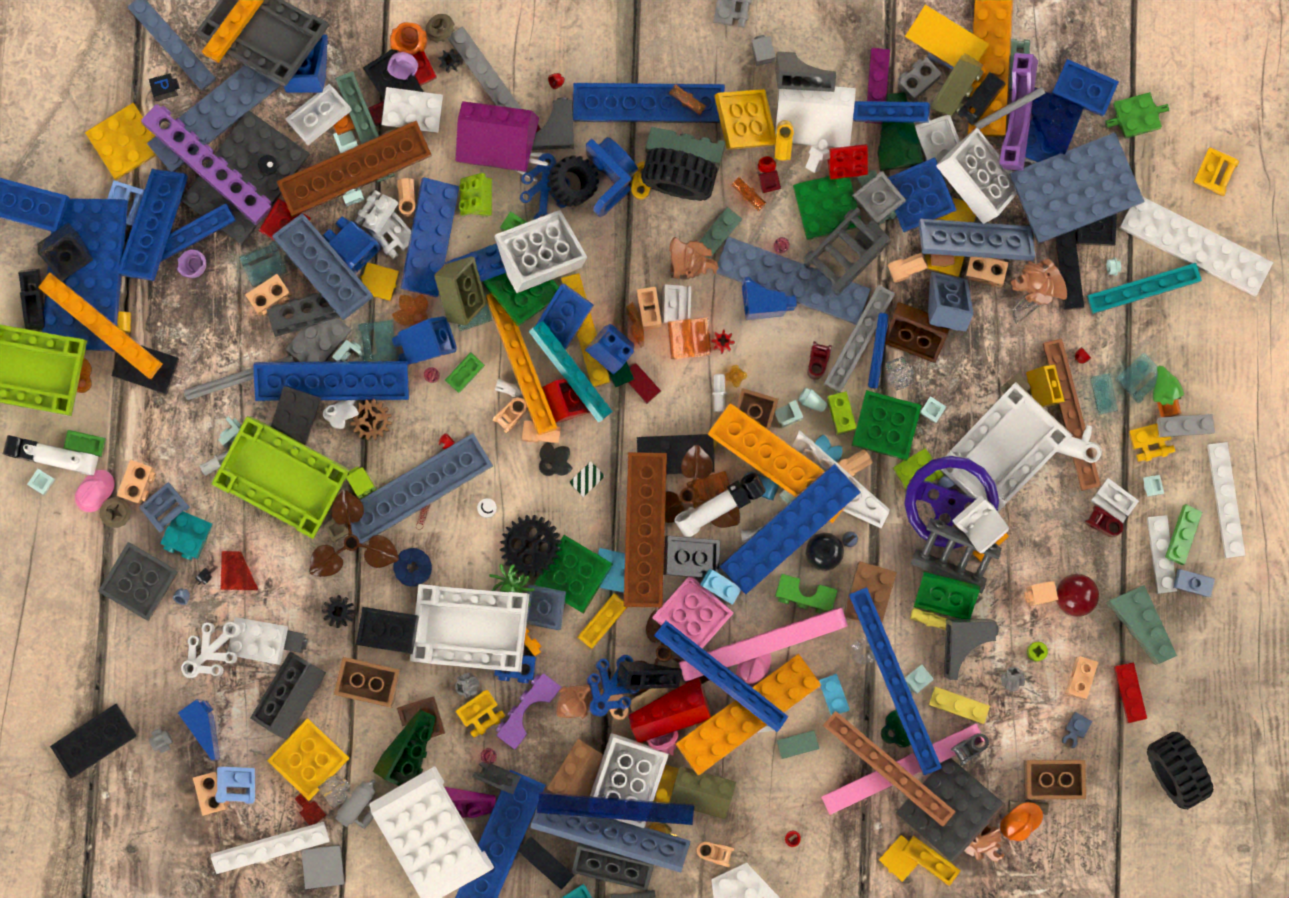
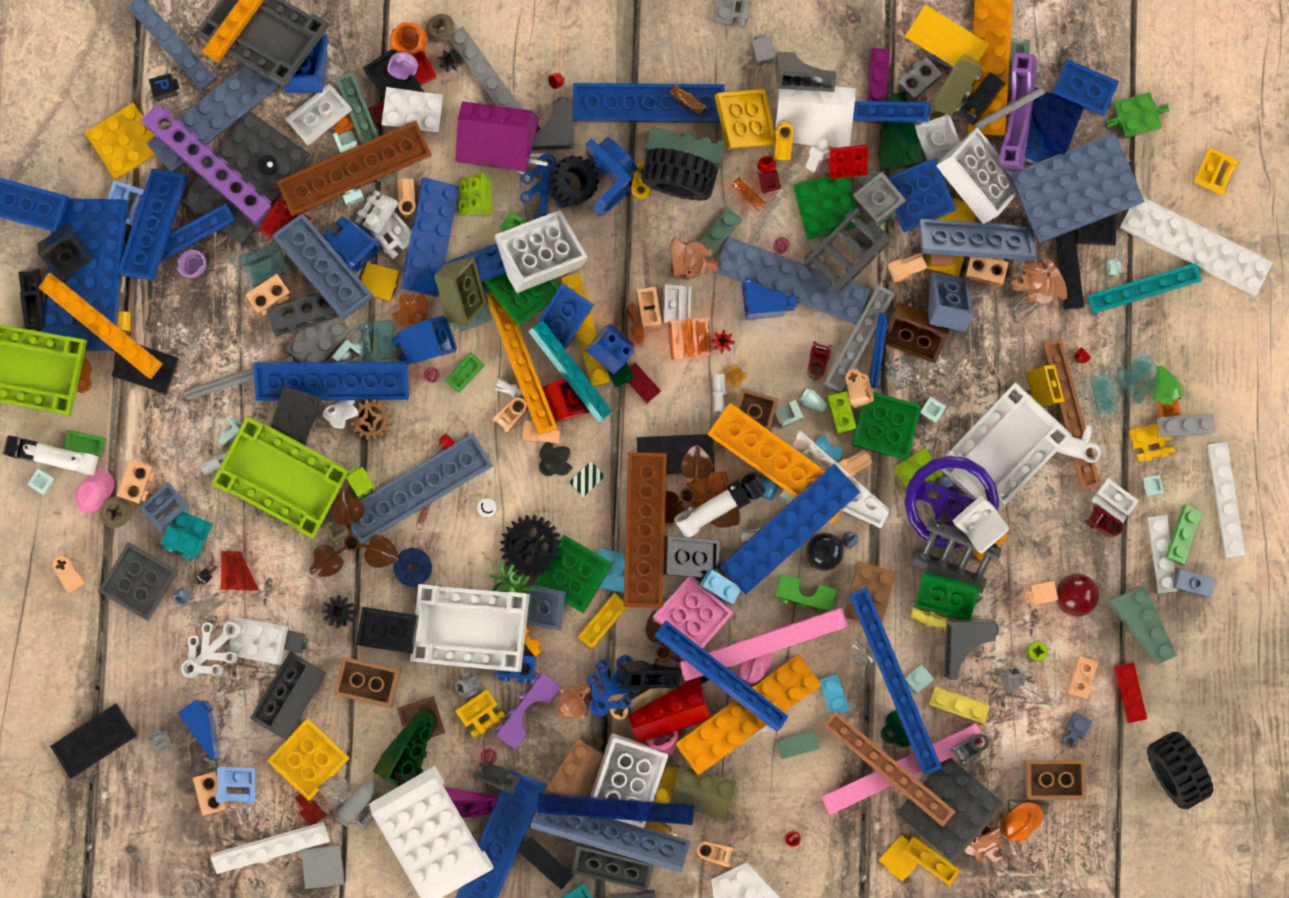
none -> light nougat piece [52,556,85,594]
none -> light nougat piece [845,369,874,408]

